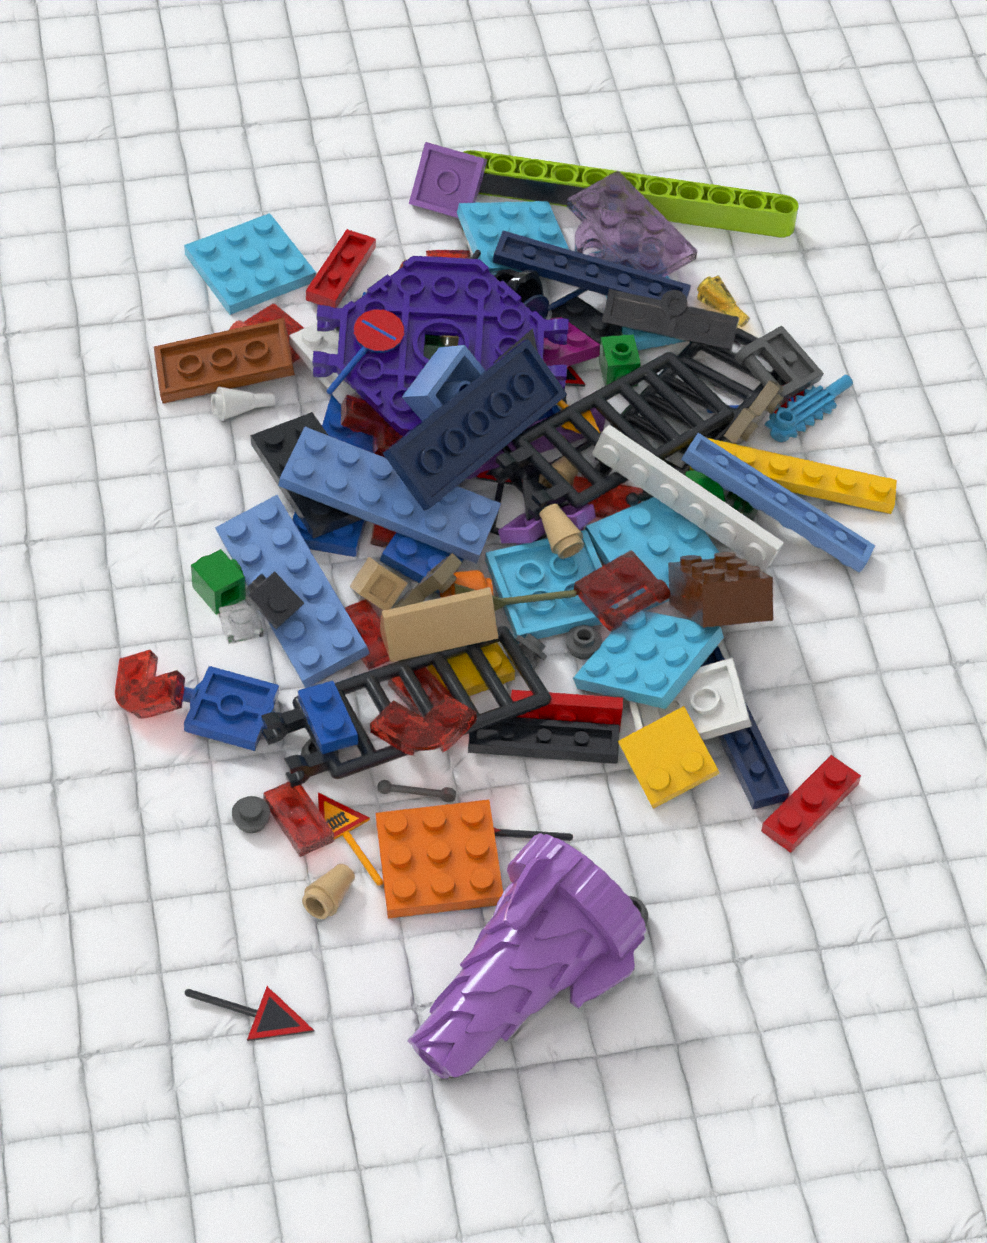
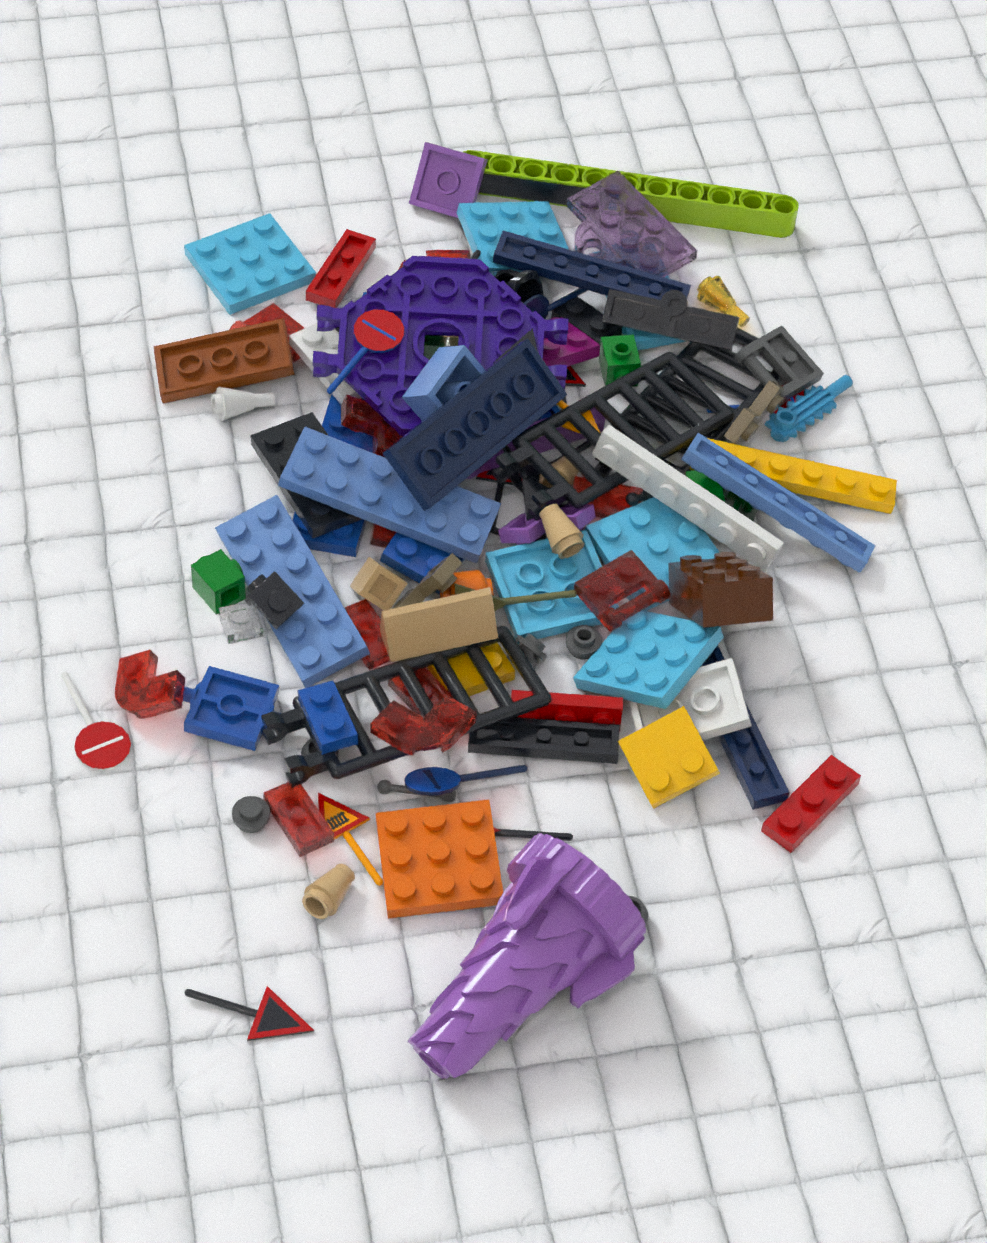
none -> red piece [61,672,131,771]
none -> piece [404,765,528,796]

